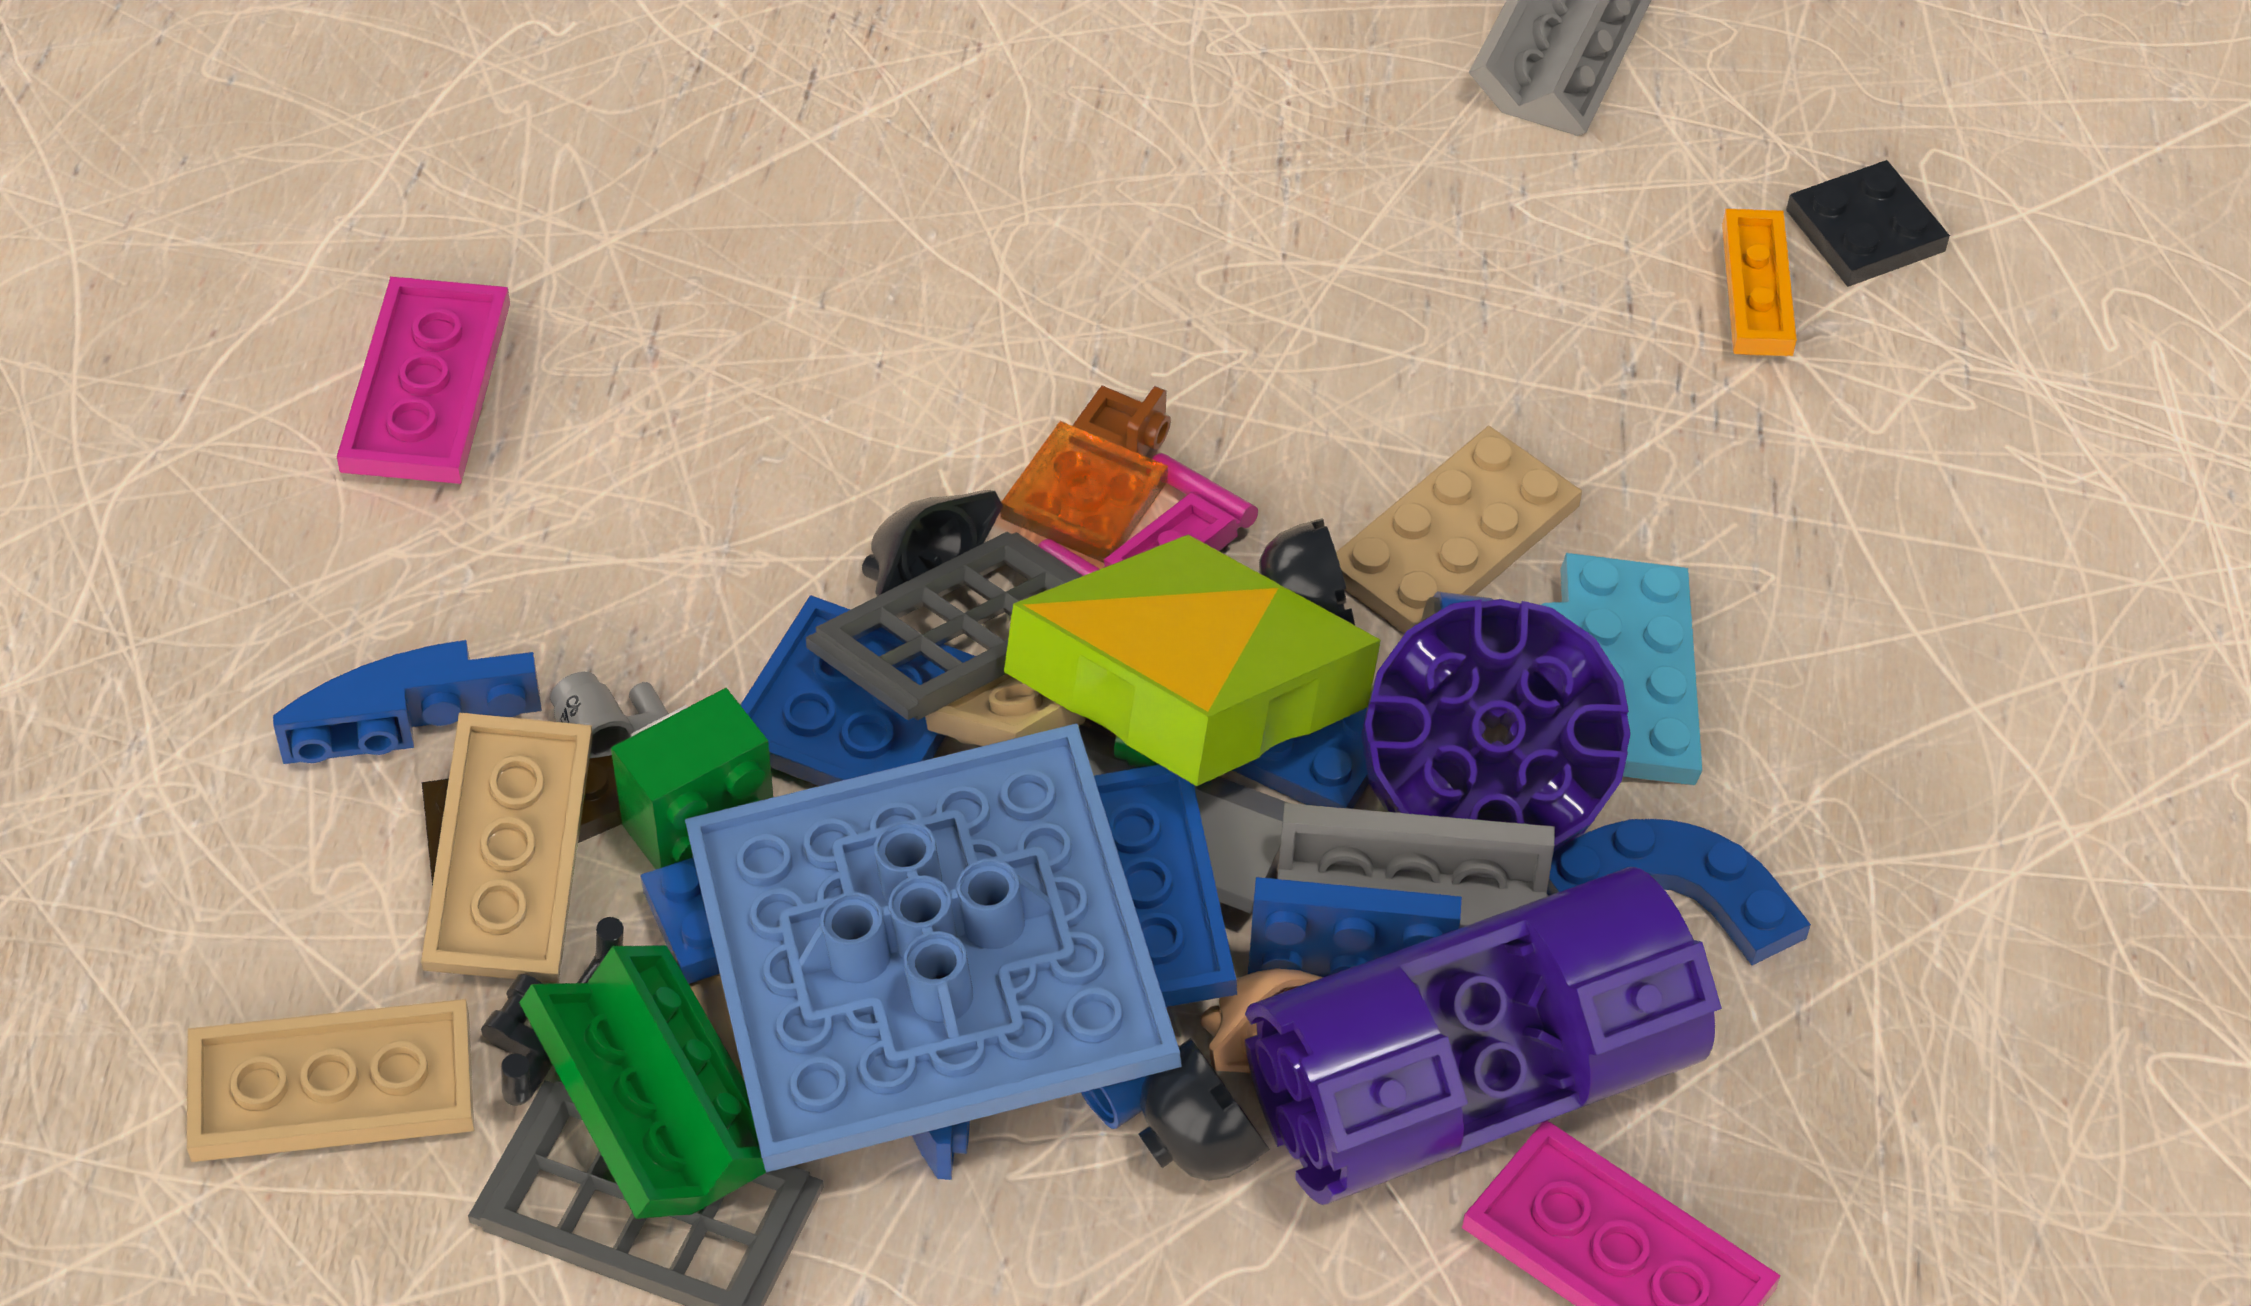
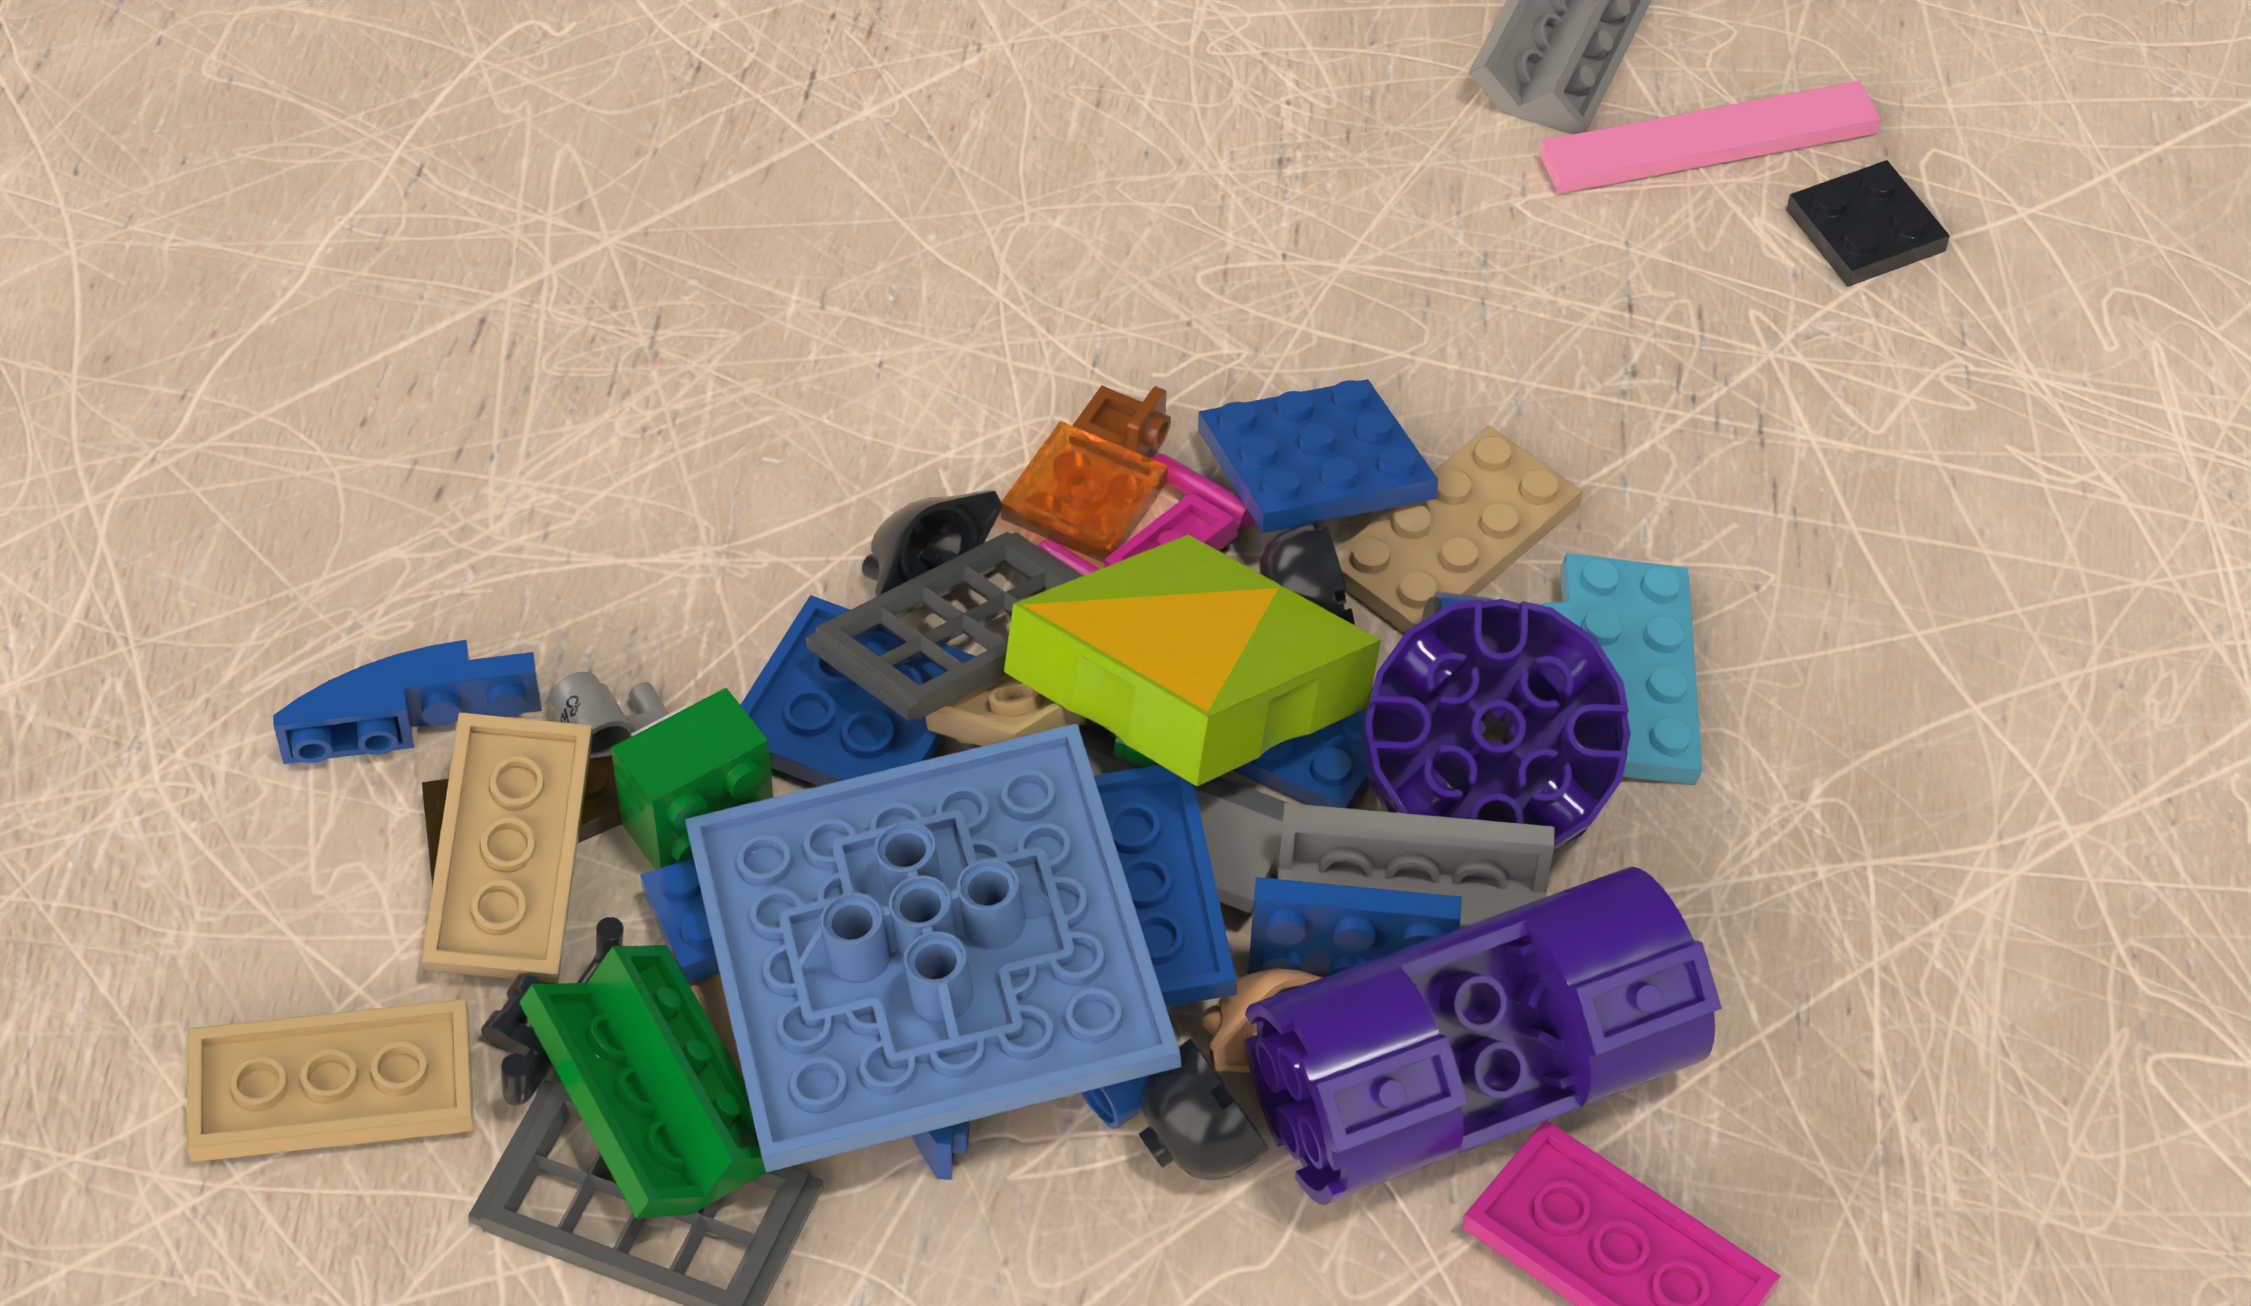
dark pink plate [336,276,510,484] -> none
blue plate [1547,819,1811,965] -> none
light orange plate [1722,209,1797,356] -> none
none -> blue plate [1198,379,1438,534]
none -> bright pink tile [1539,81,1881,194]

